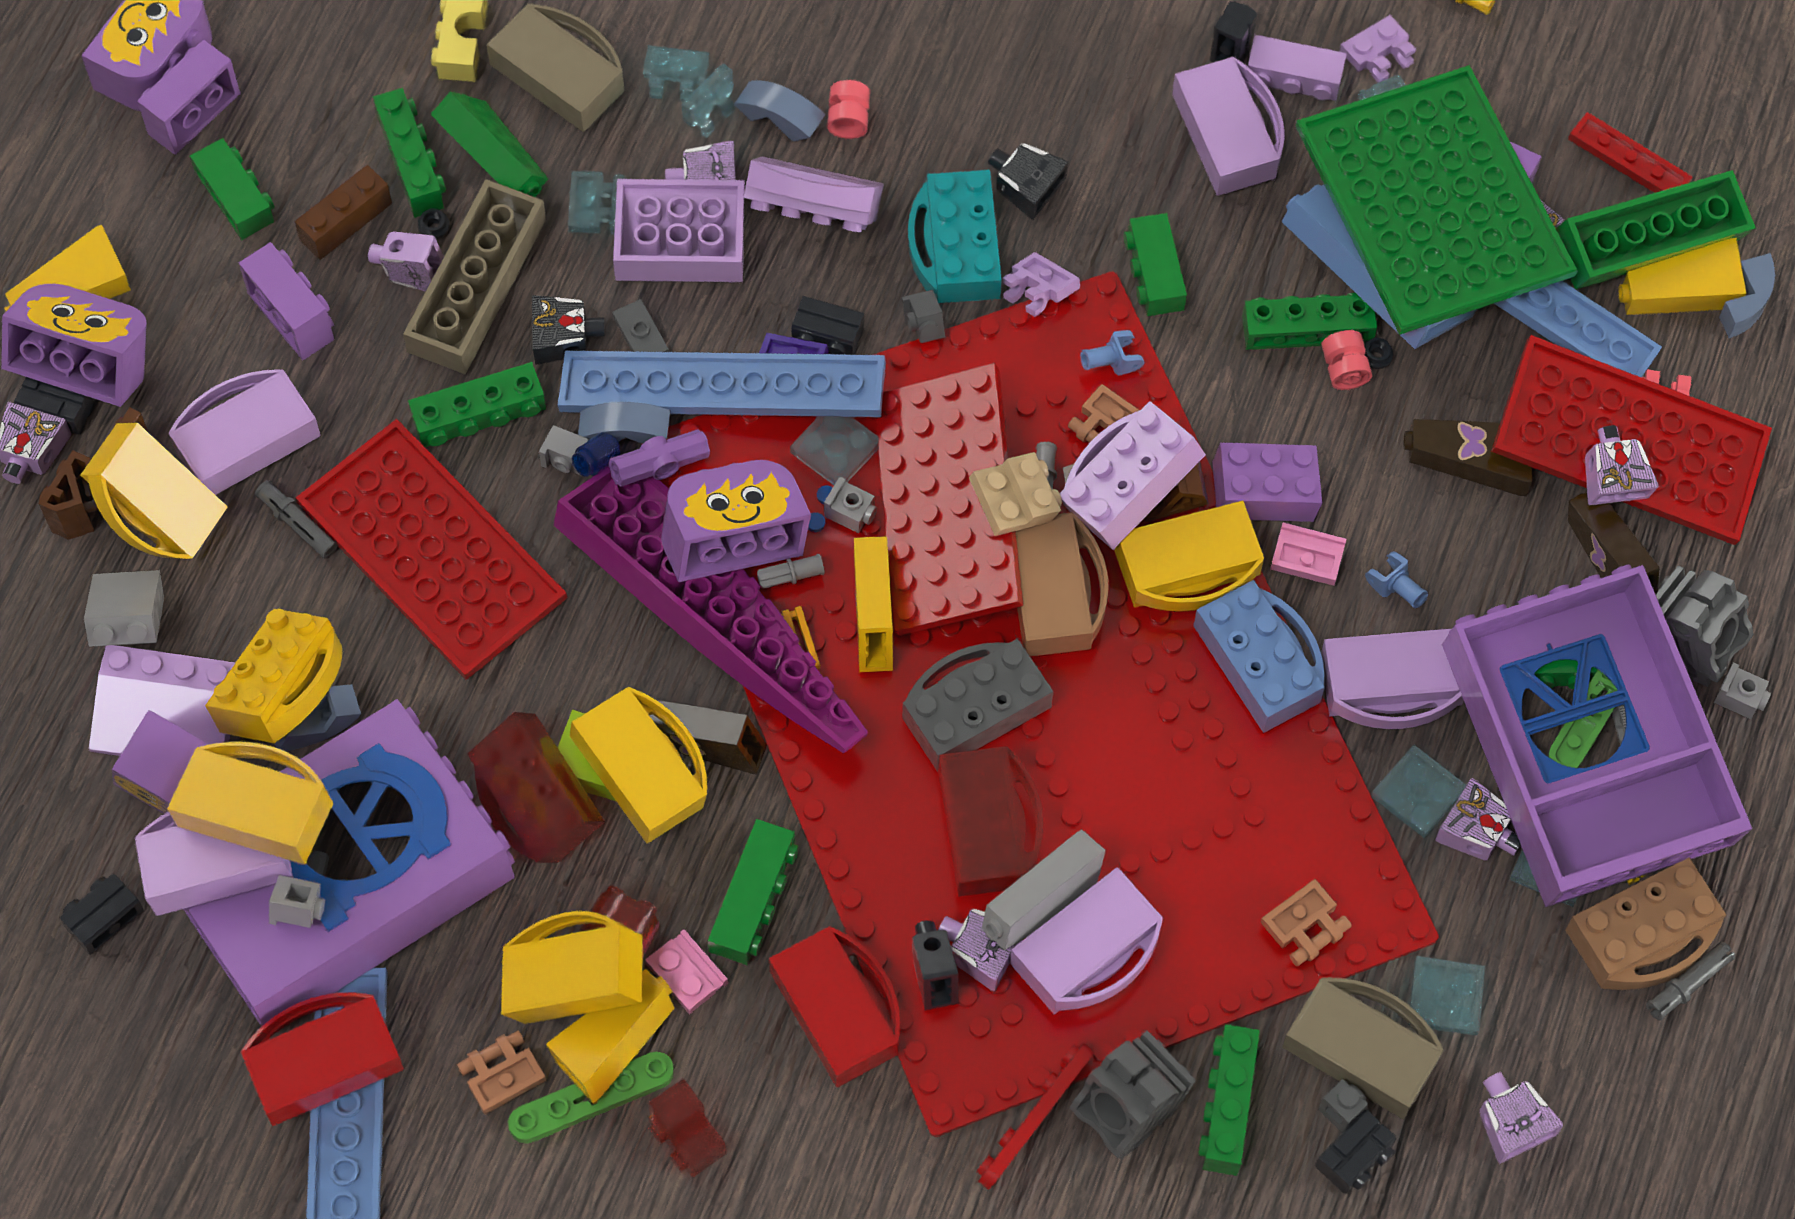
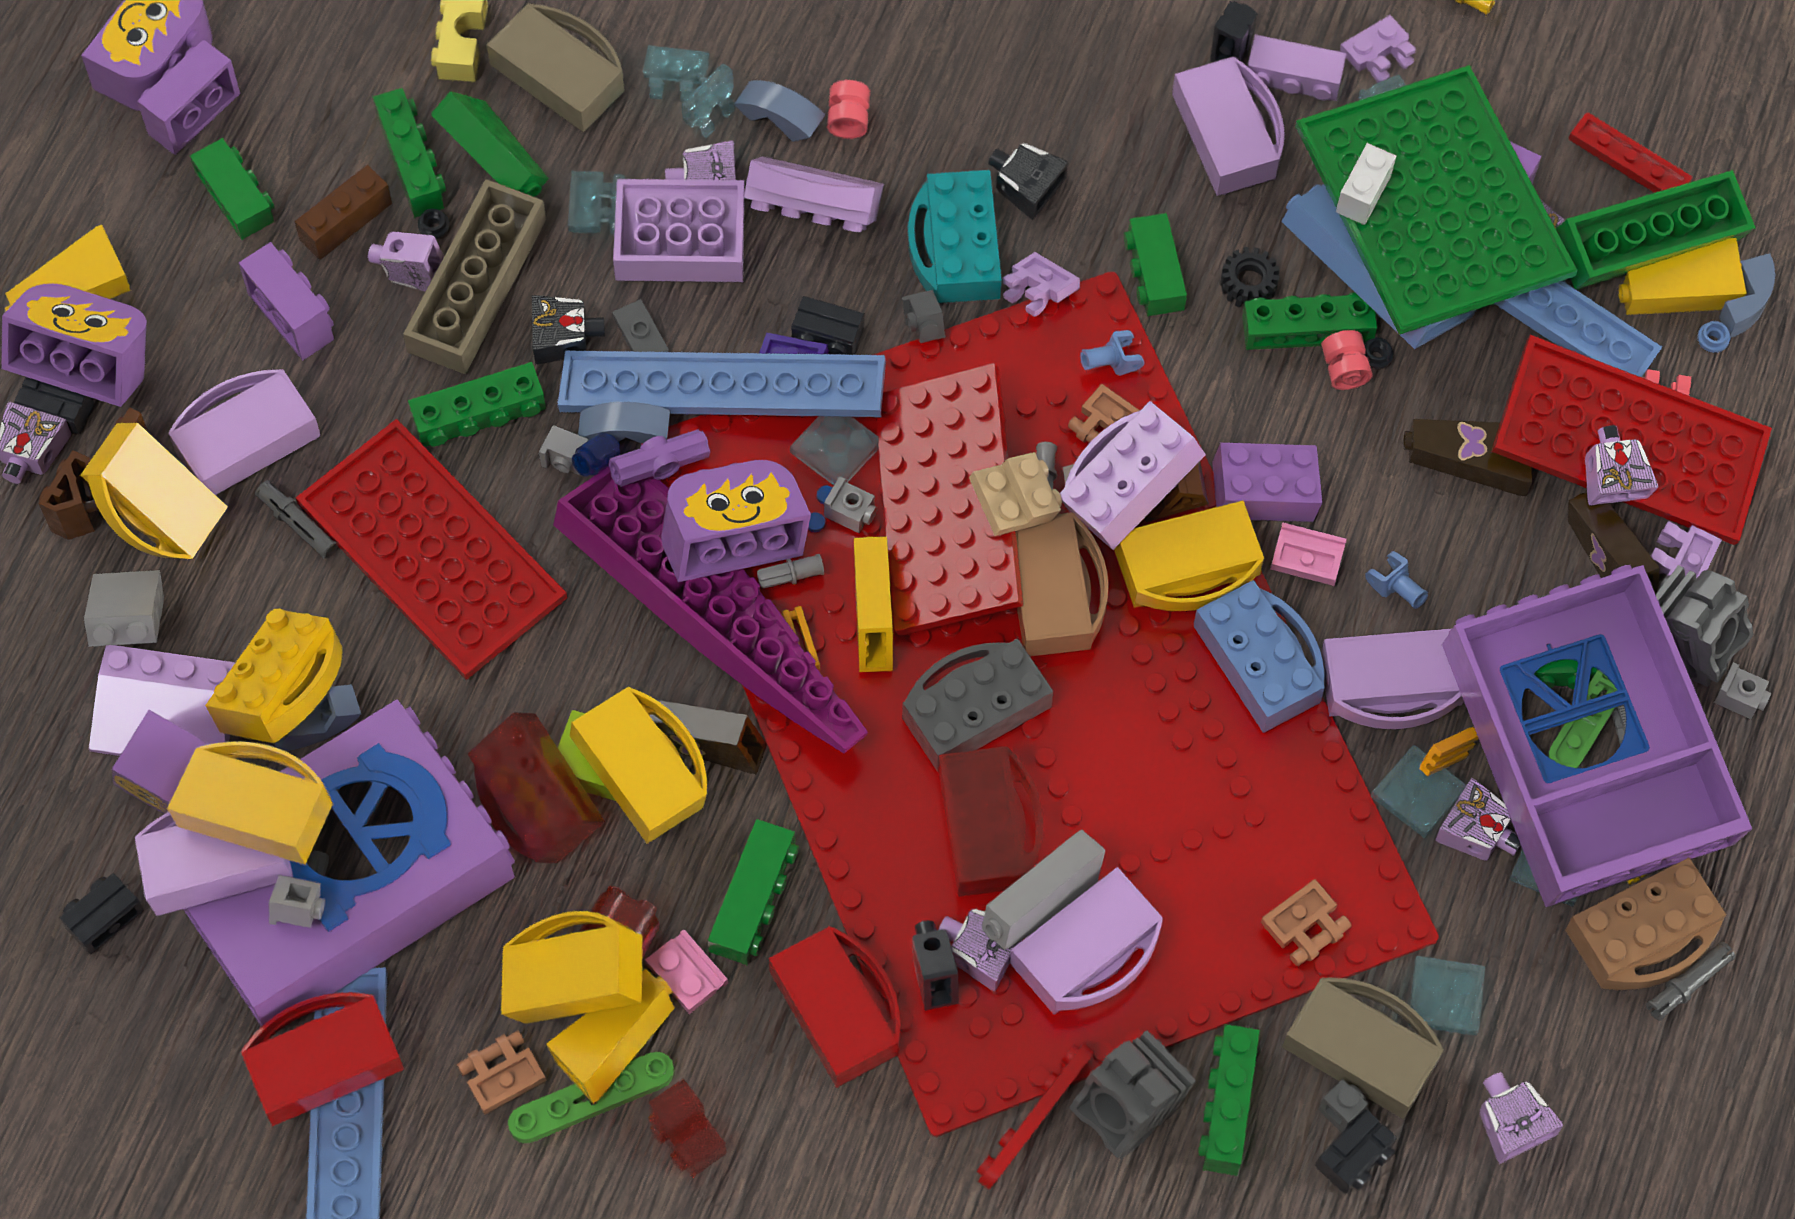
none -> black tyre [1220,247,1280,308]
none -> white brick [1336,143,1396,225]
none -> light orange tile [1419,727,1479,776]
none -> lavender plate [1650,521,1721,579]
none -> medium blue plate [1697,321,1730,353]

